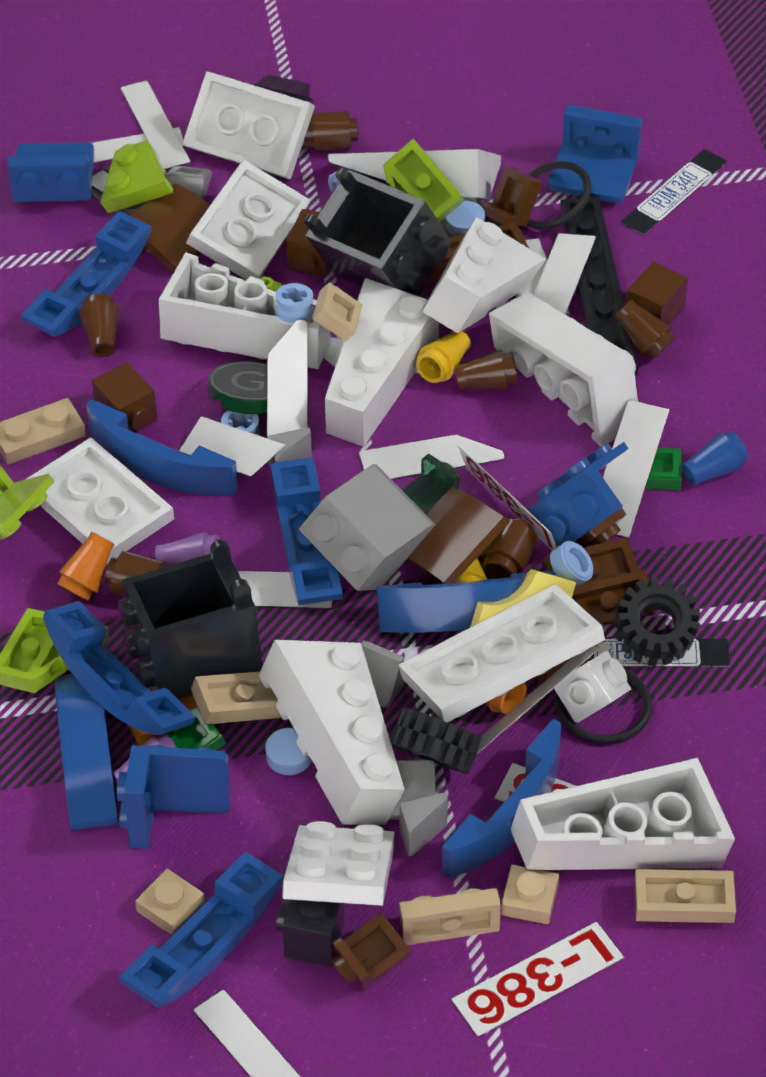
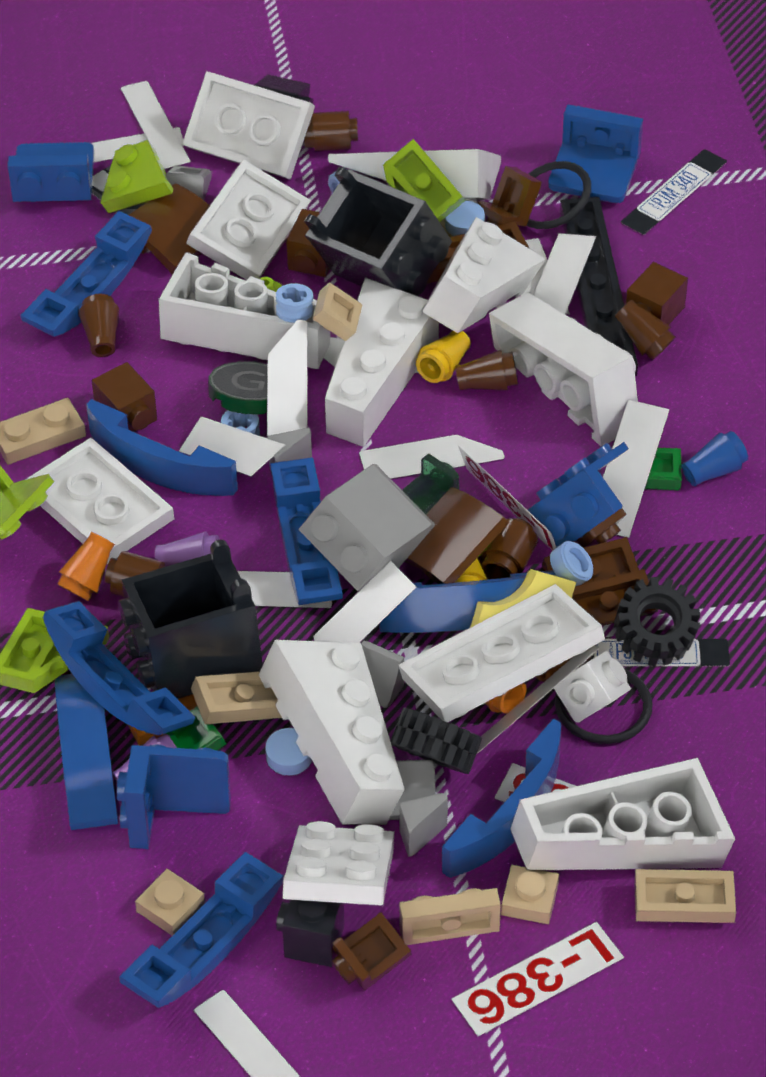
none -> white sticker [313,561,416,643]

